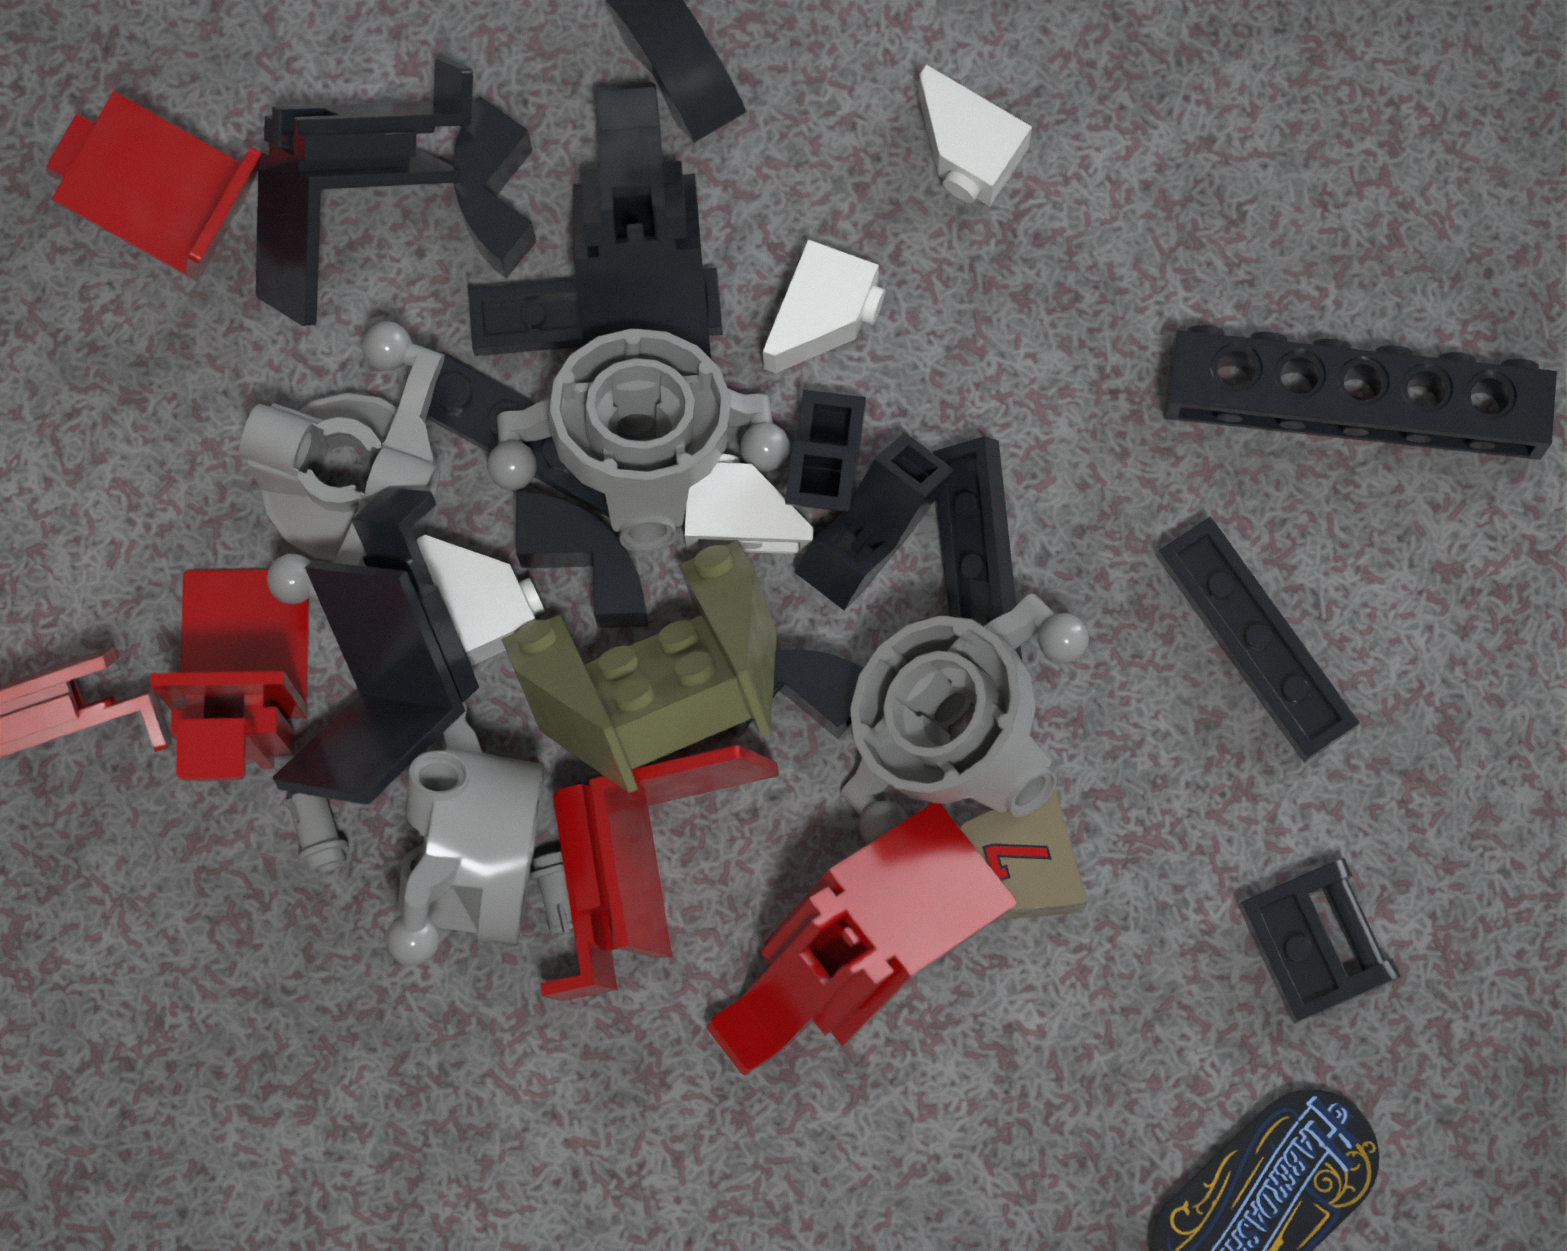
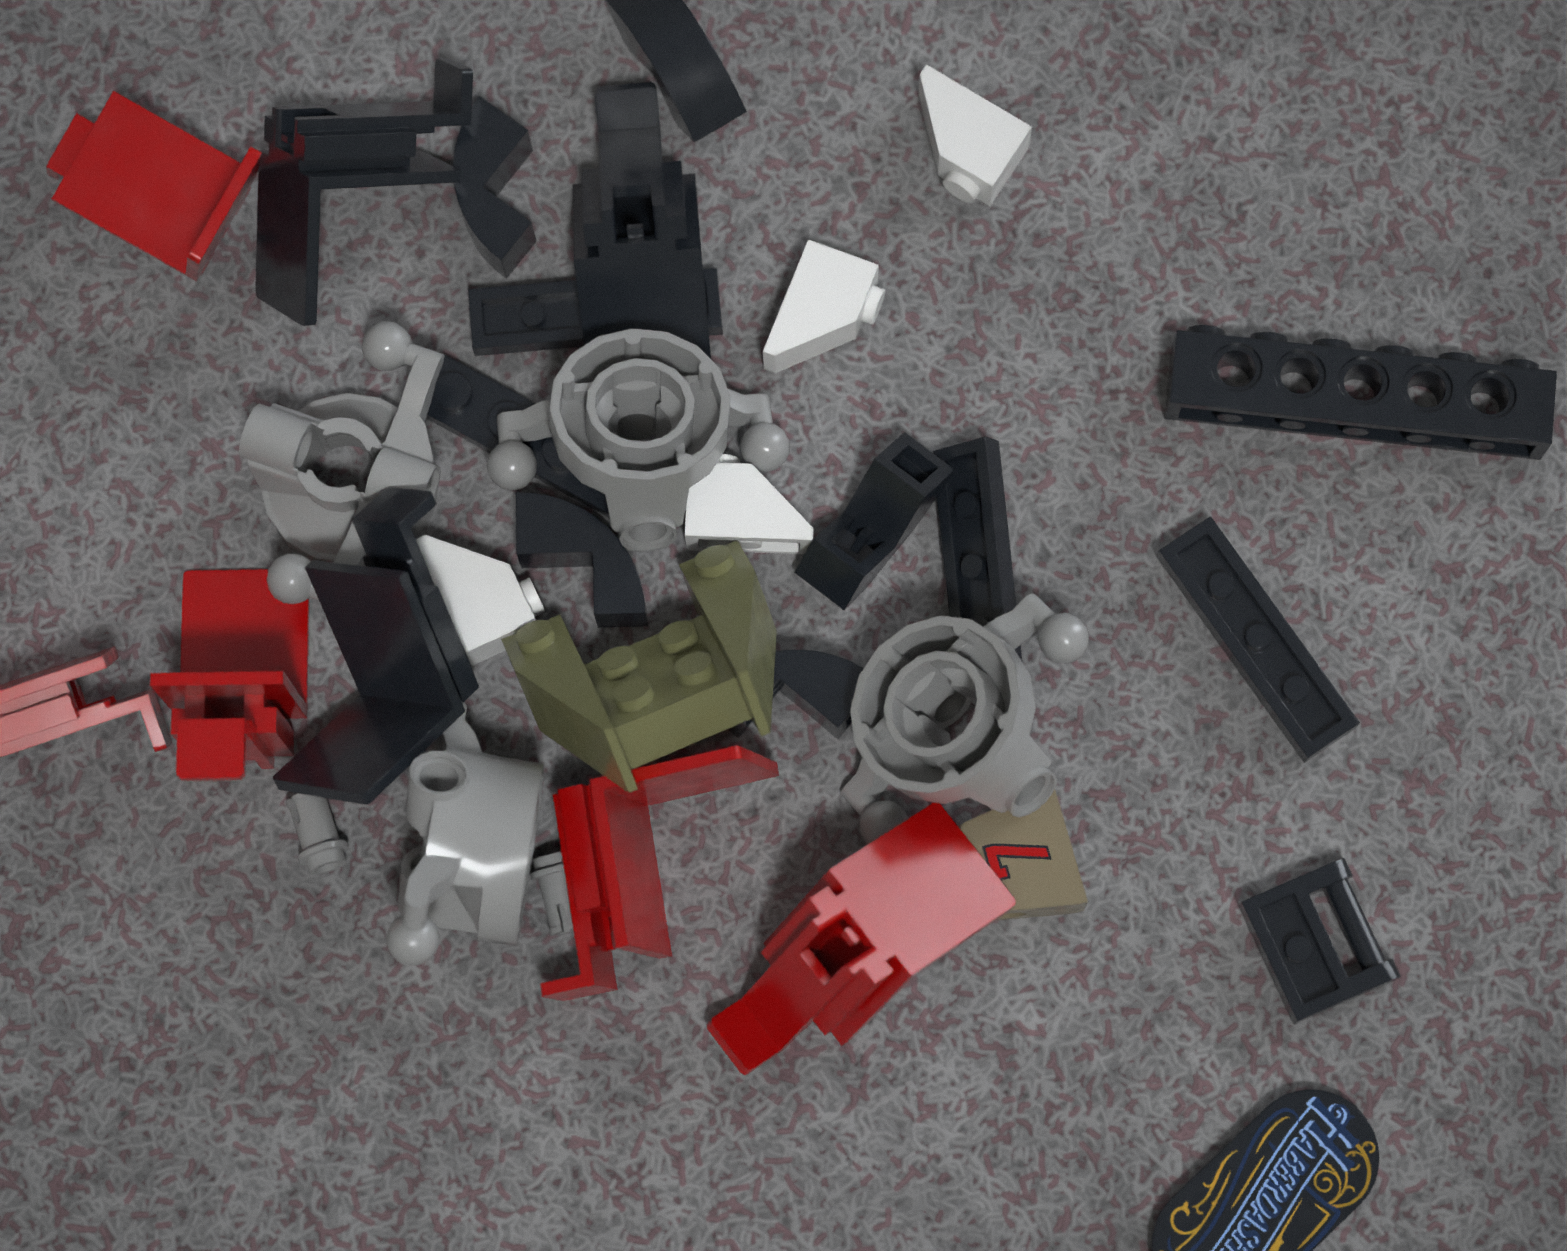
black brick [785,389,866,513] -> none

